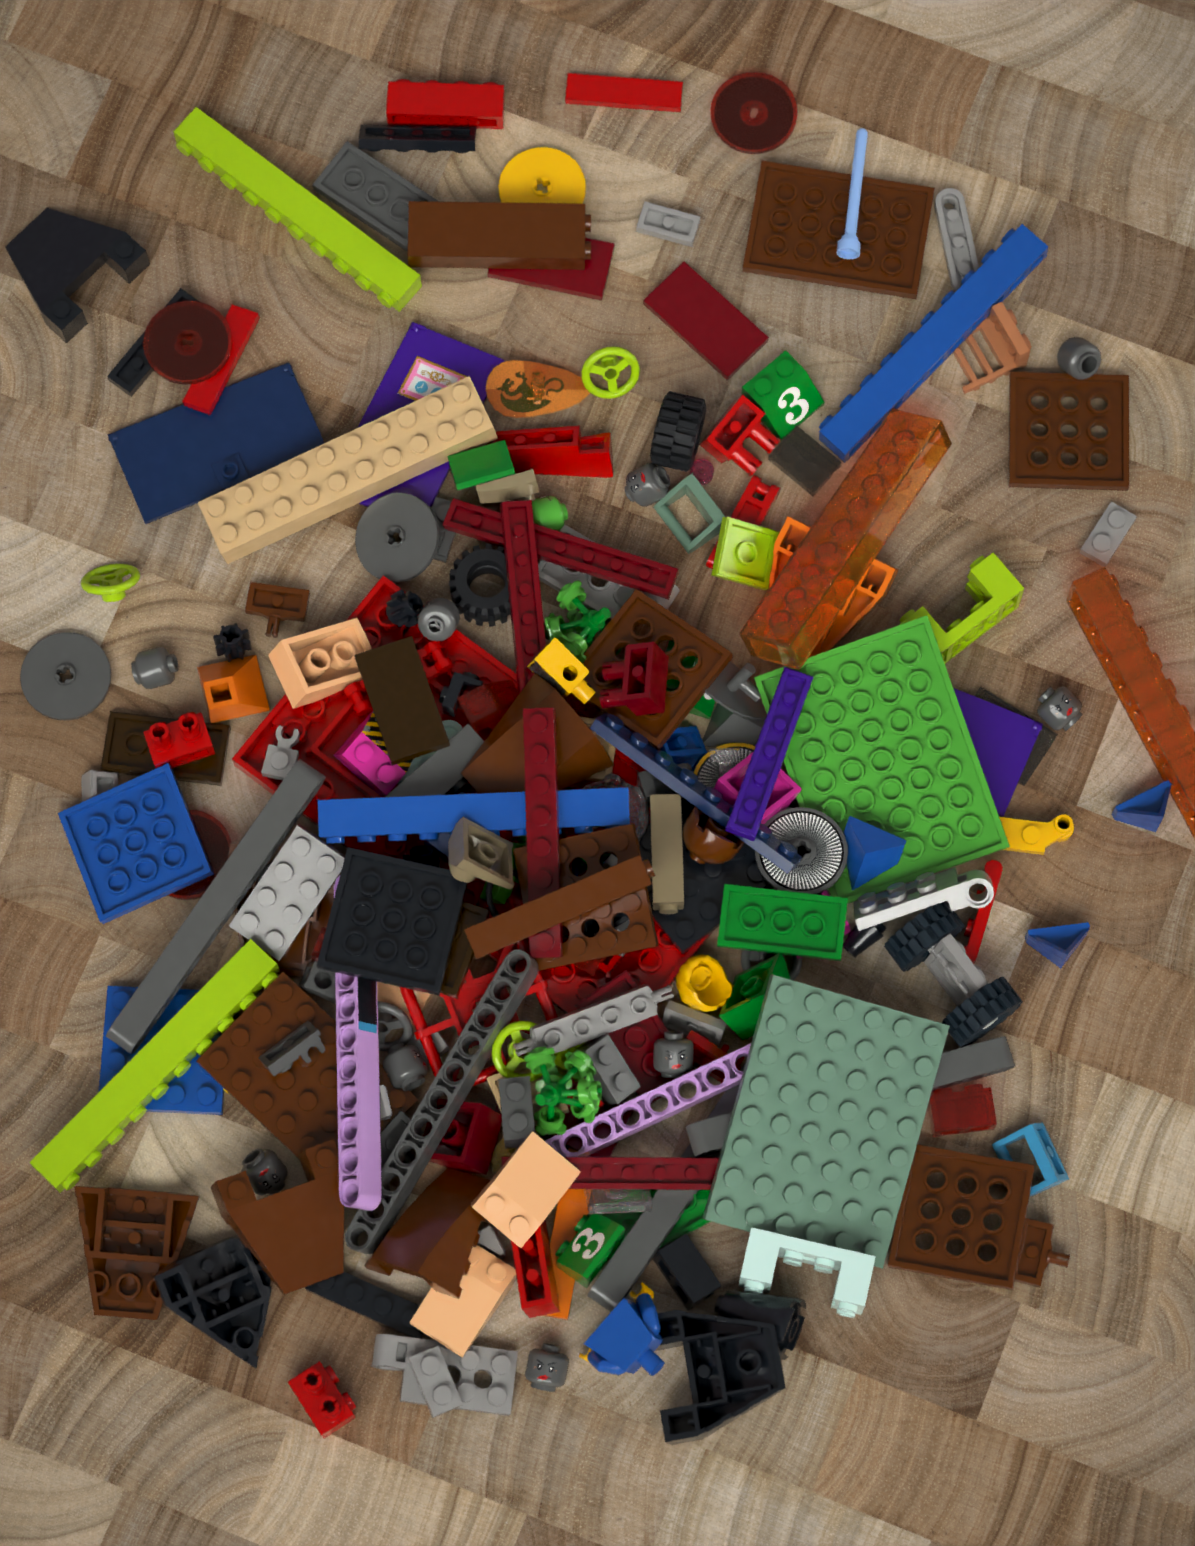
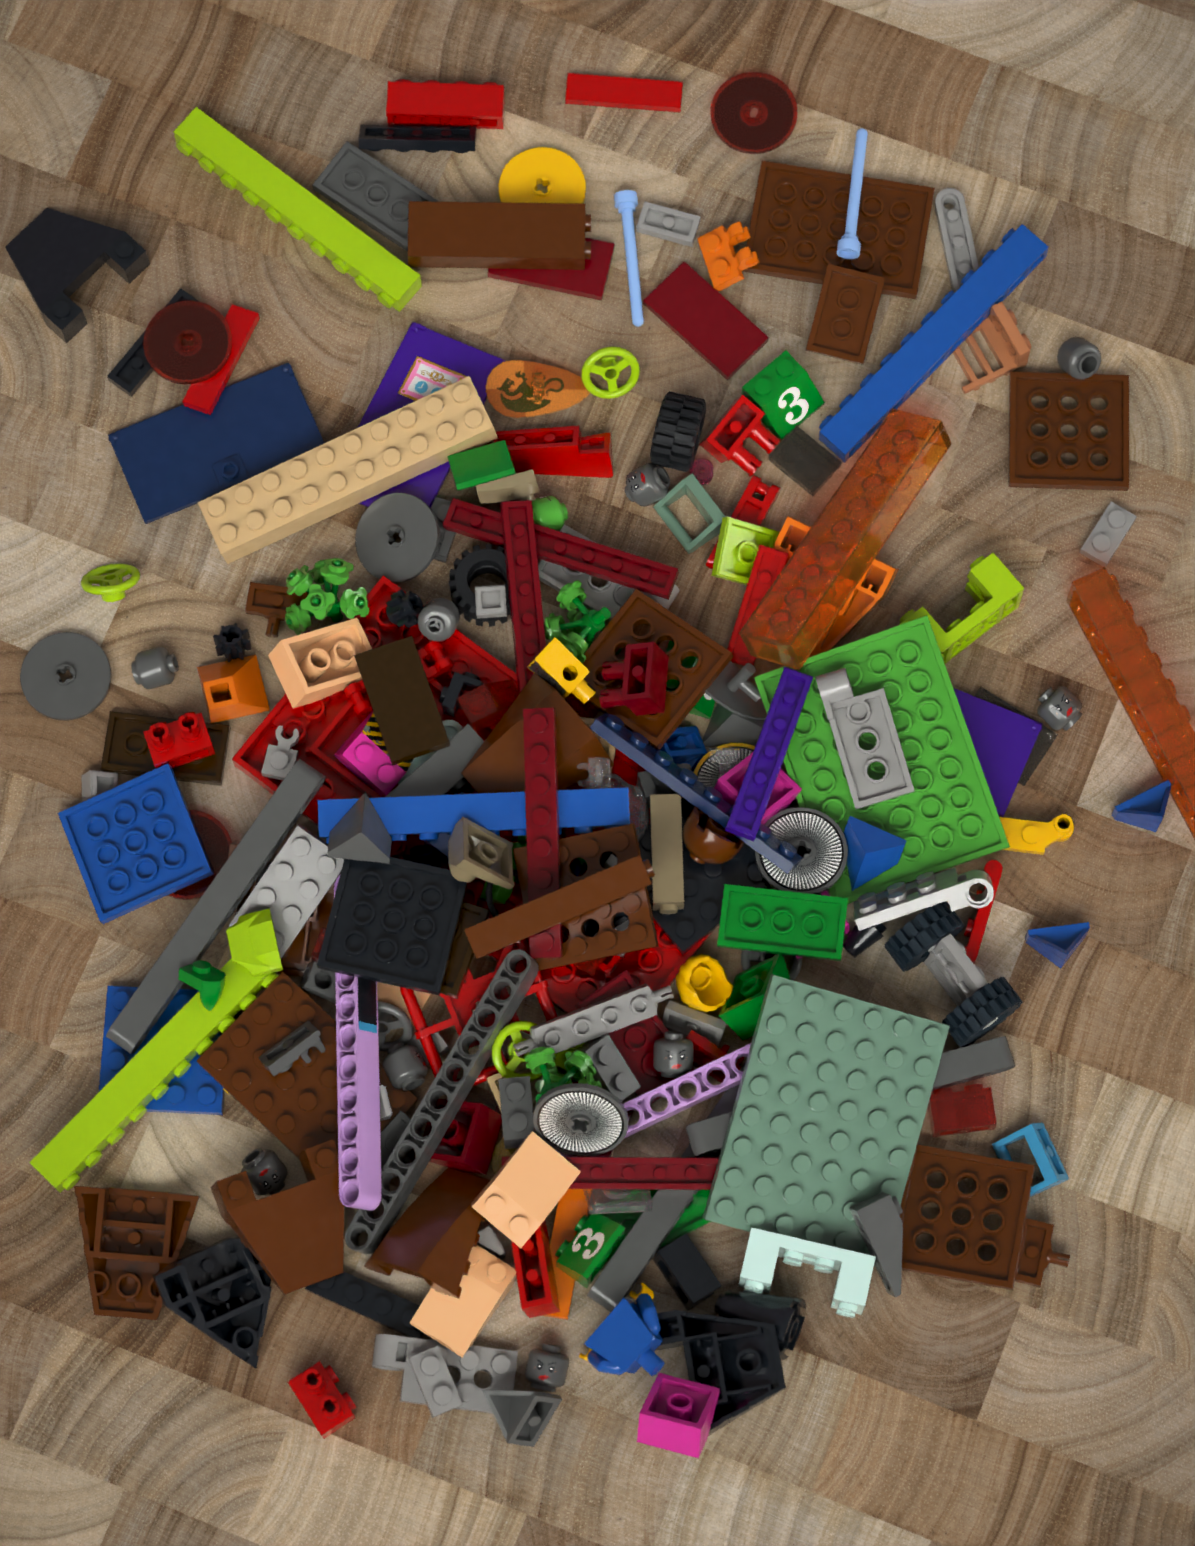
none -> green plate [178,960,226,1011]
none -> lime slope [226,908,283,977]
none -> bright green plant [285,558,369,635]
none -> dark grey slope [327,792,392,864]
none -> light grey tile [475,585,507,619]
none -> dark grey slope [482,1390,562,1447]
none -> piece [533,1083,629,1156]
none -> clear tile [577,757,611,789]
none -> light blue piece [614,190,644,327]
none -> dark pink slope [637,1373,720,1458]
none -> orange plate [697,221,759,292]
none -> red tile [727,545,789,666]
none -> reddish brown plate [806,264,885,365]
none -> light grey hinge [815,667,915,810]
none -> dark grey slope [849,1192,903,1297]

